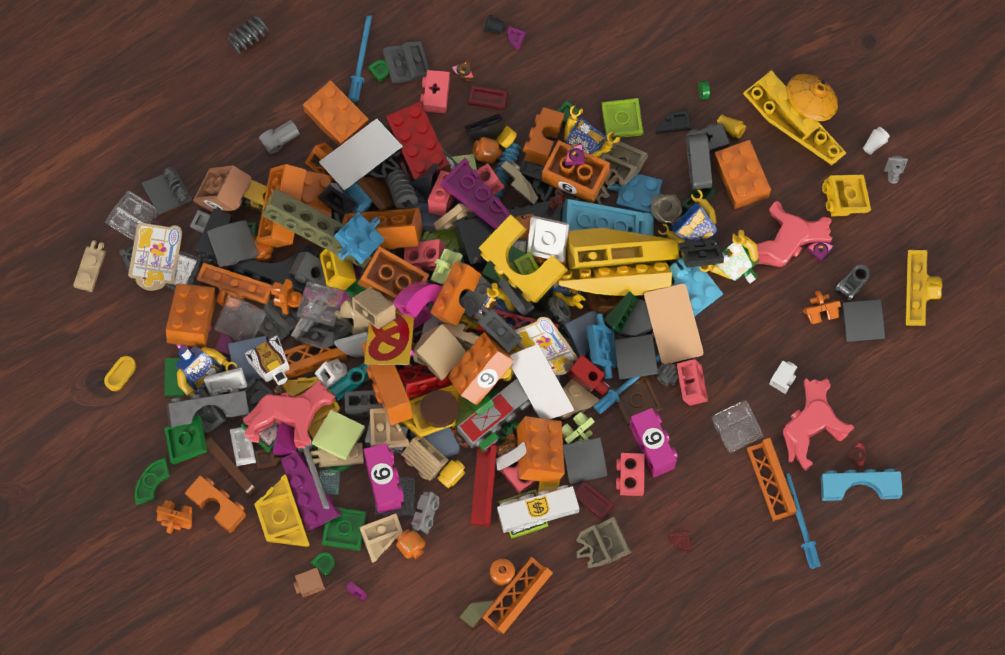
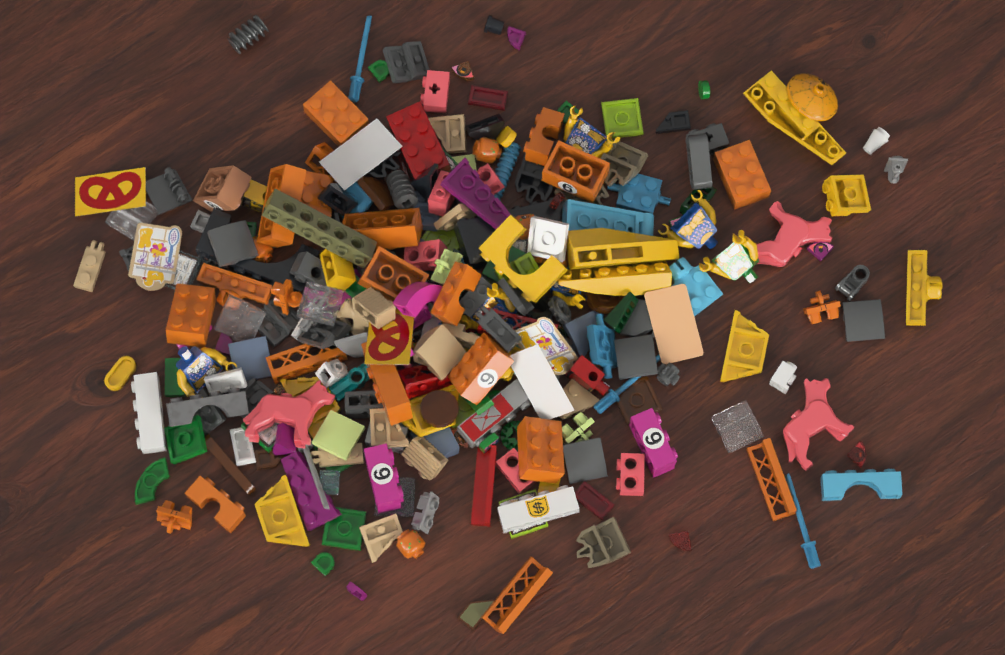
torso [245,336,290,385] -> none
light grey piece [259,120,300,154] -> none
nougat brick [293,568,325,597] -> none
dark azure plate [334,212,385,264] -> none
yellow brick [437,460,465,489] -> none
orange head [490,558,515,586] -> none
clear orange tile [496,434,517,457] -> none
white sticker [496,442,526,470] -> none
dark tan plate [501,161,538,204] -> none
magenta tile [565,144,584,165] -> none
dark tan hair [651,194,682,223] -> none
coral brick [677,359,708,406] -> none
pearl dark grey plate [678,238,724,268] -> none
yellow cone [717,114,746,138] -> none
none -> sticker [75,167,146,216]
none -> white brick [131,372,167,454]
none -> tan wing [428,114,467,154]
none -> yellow wing [720,310,769,382]

